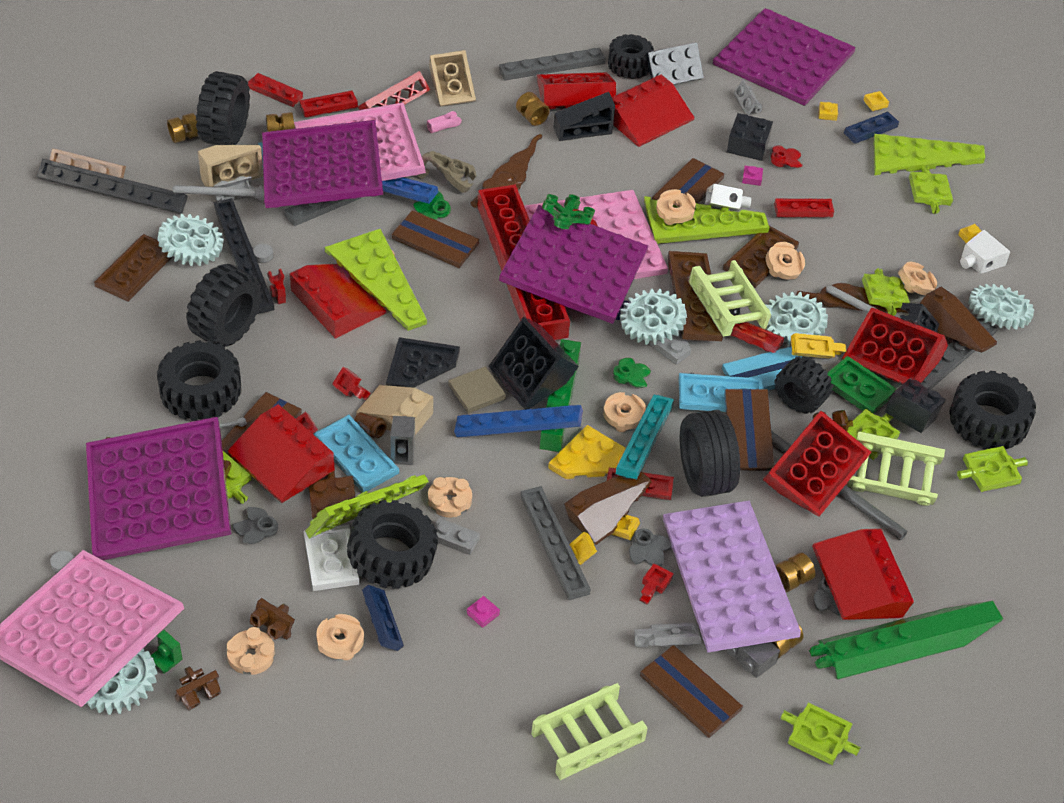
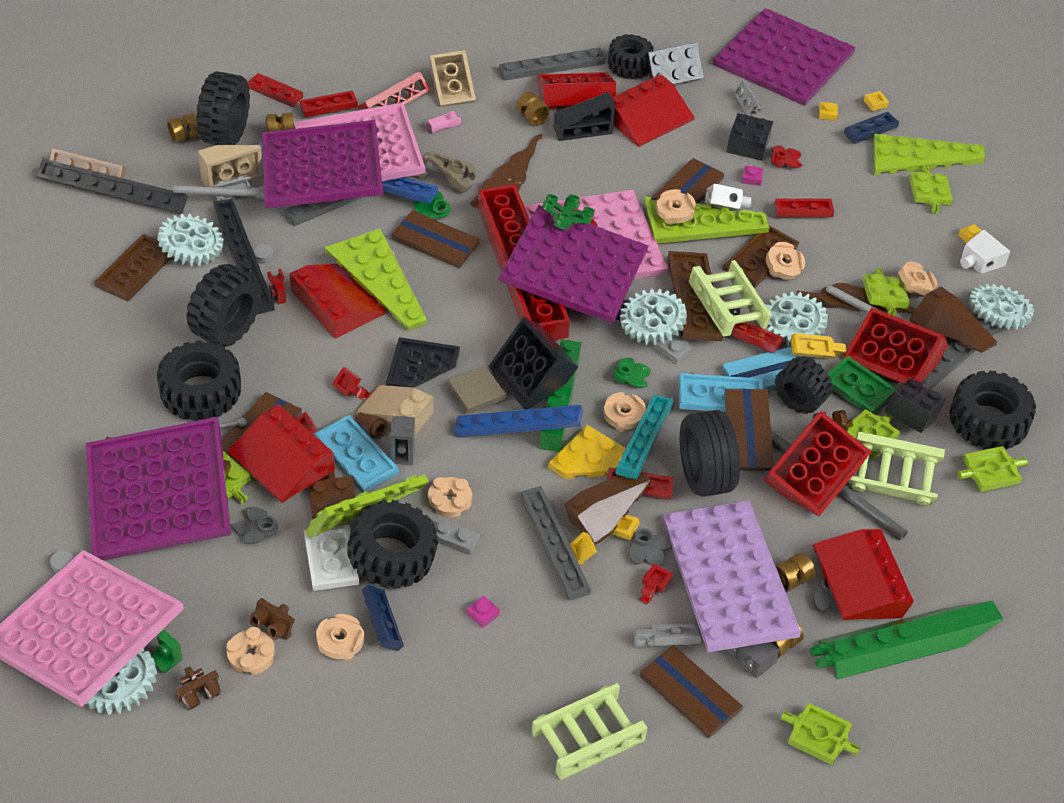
black hinge [900,303,939,332] -> none

